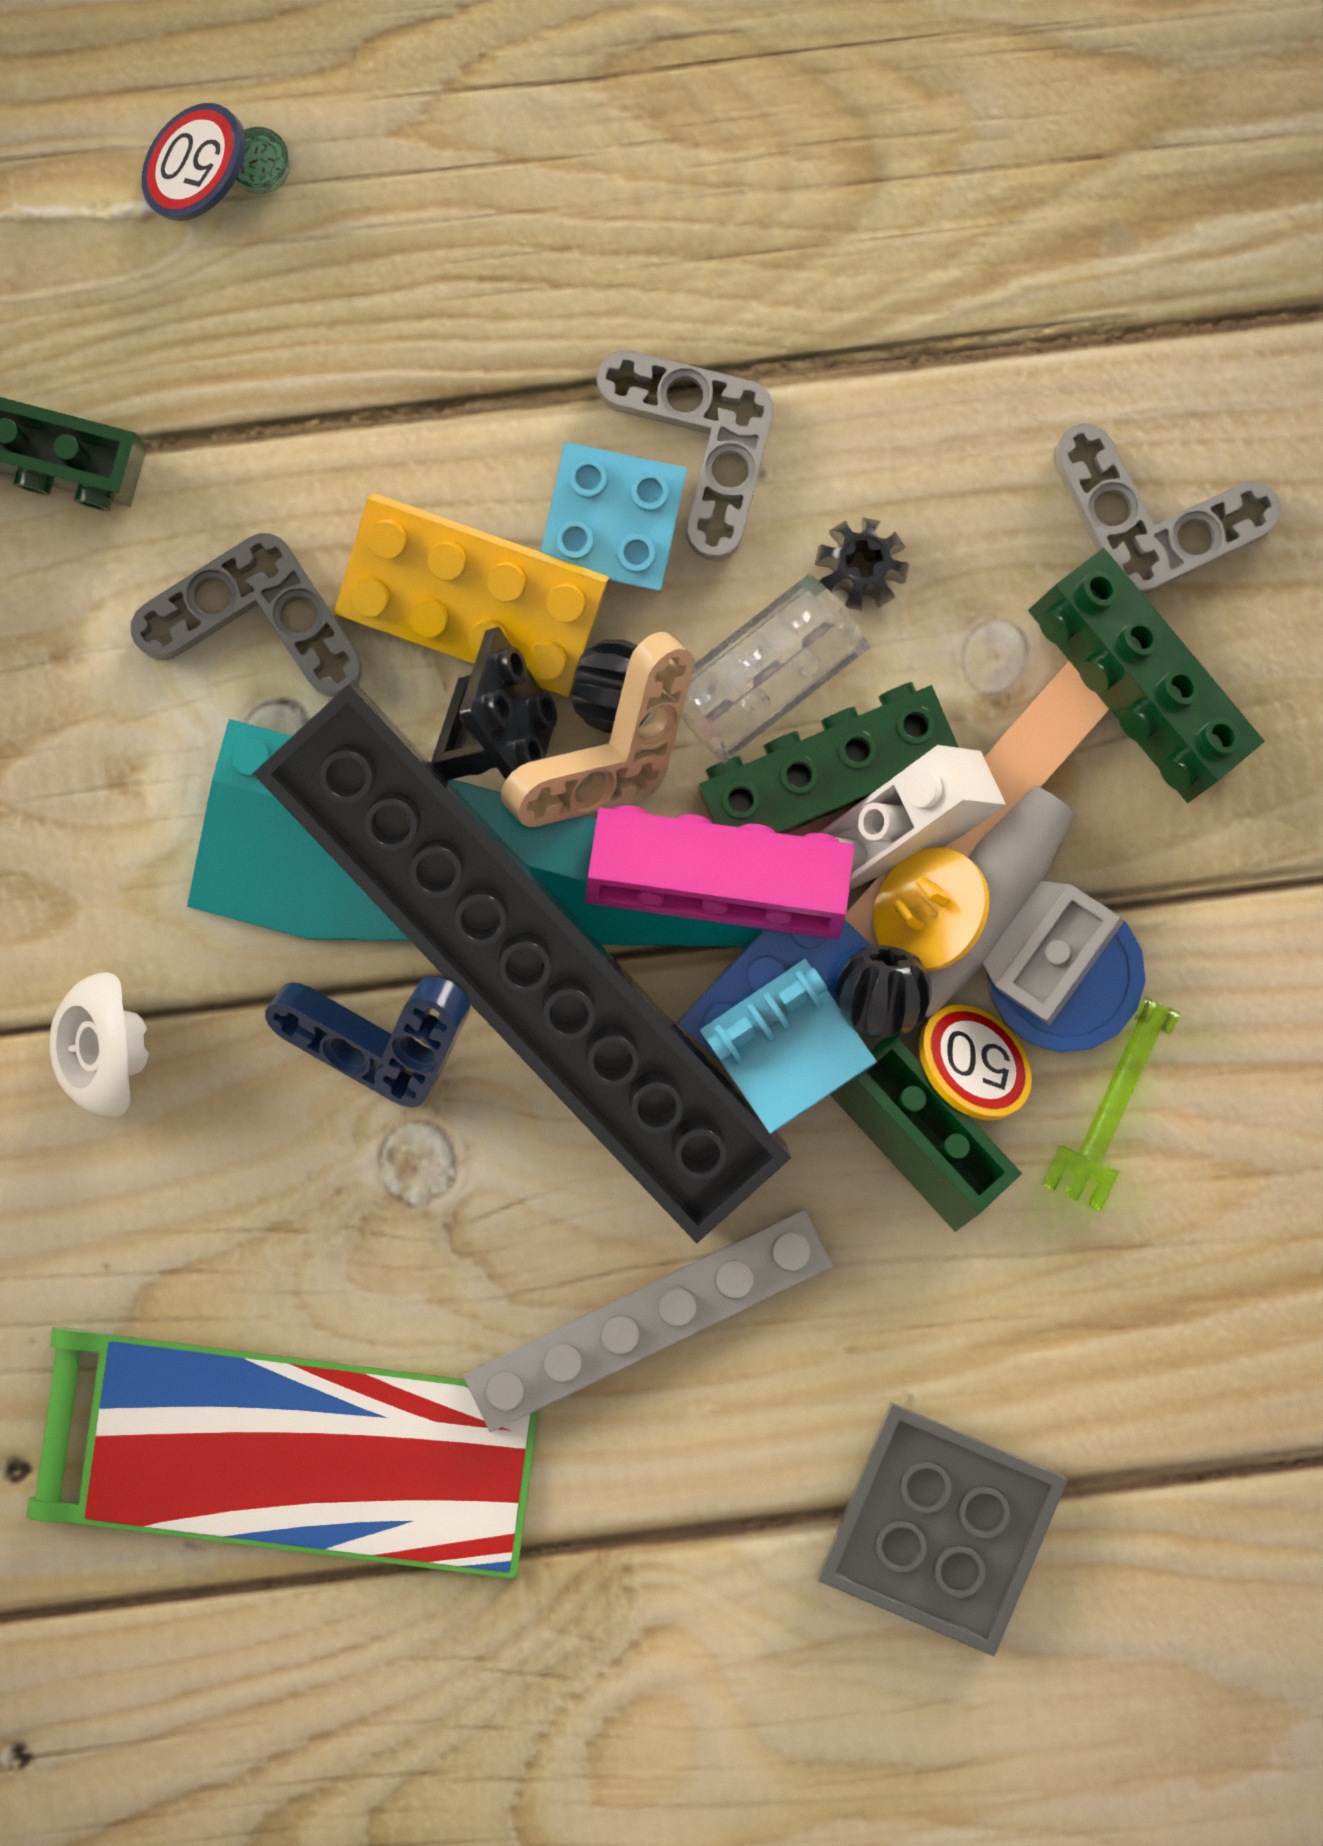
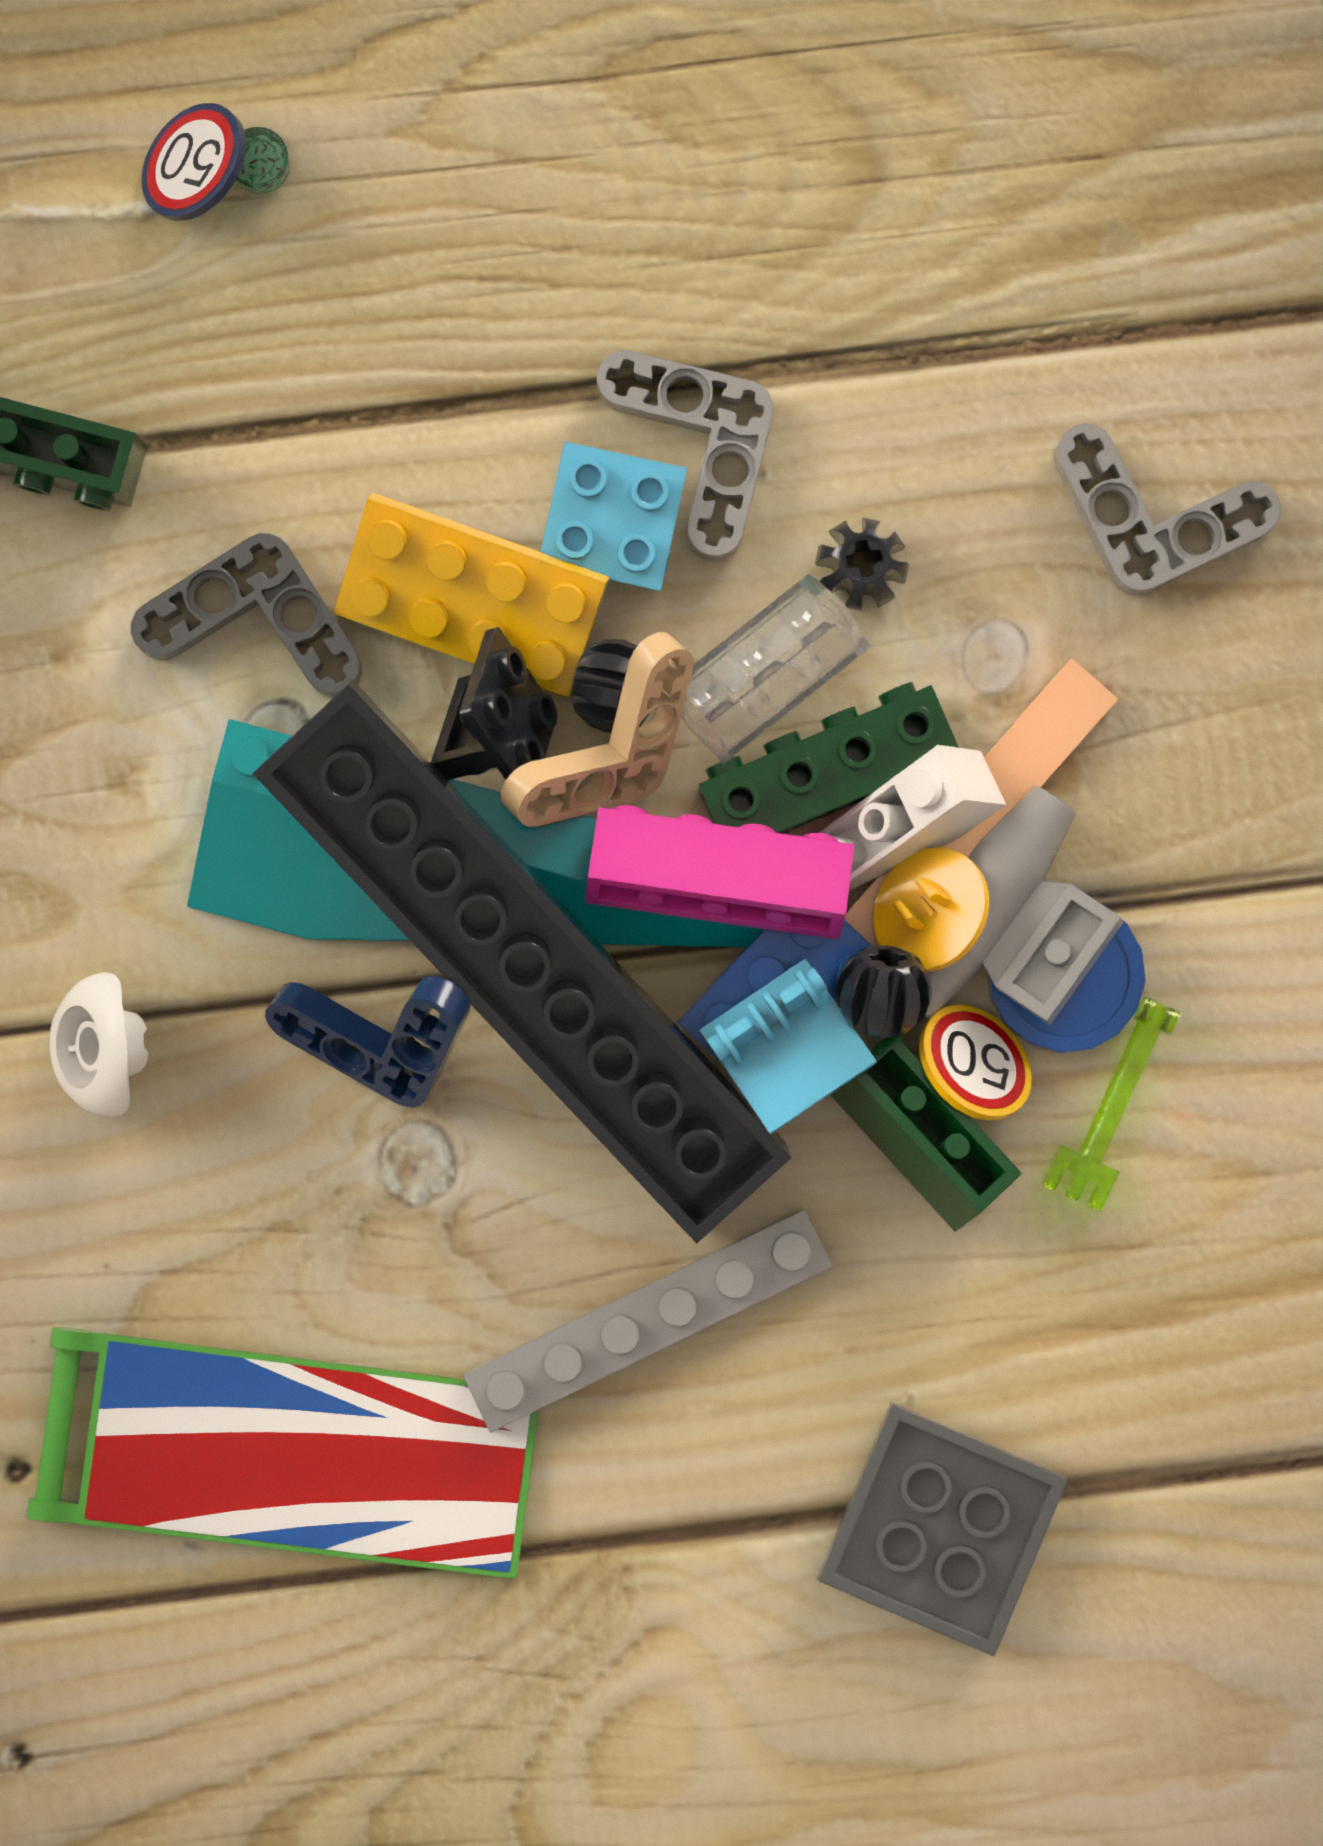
dark green brick [1028,547,1265,804] -> none

